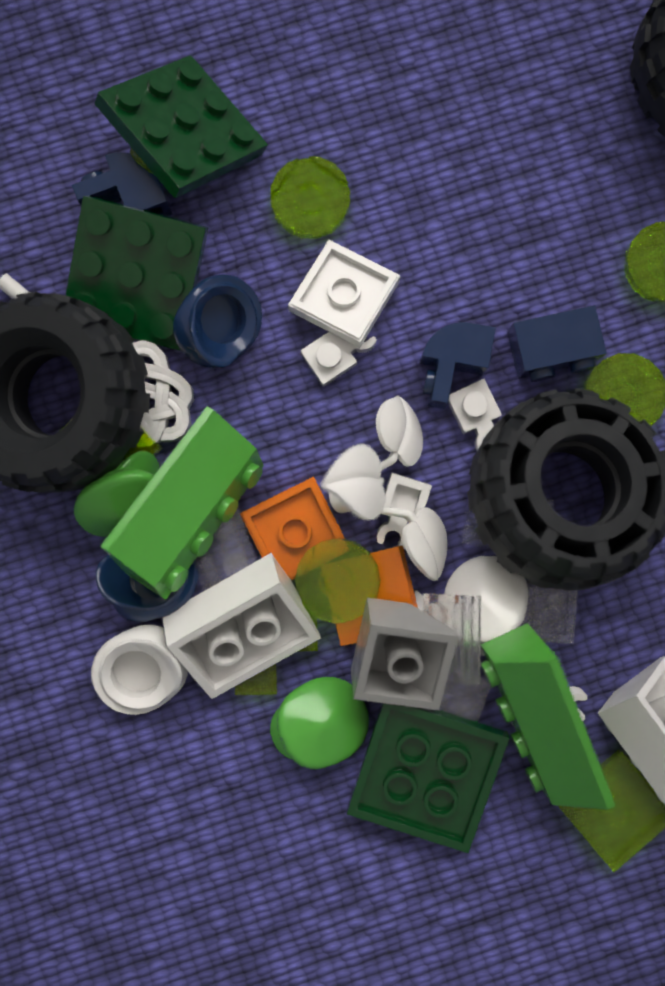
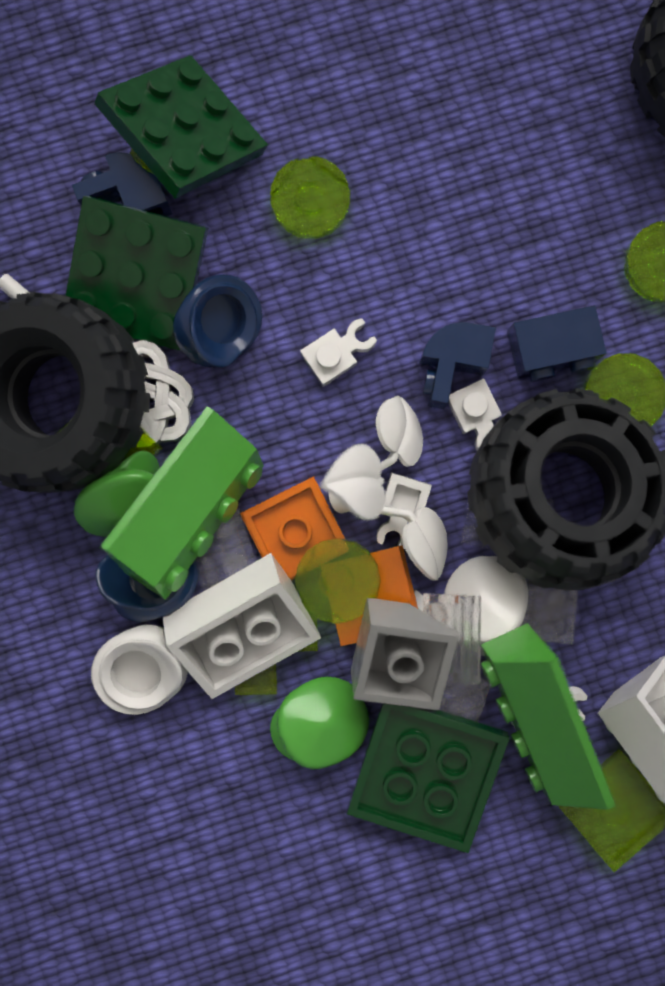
white tile [288,240,400,348] -> none

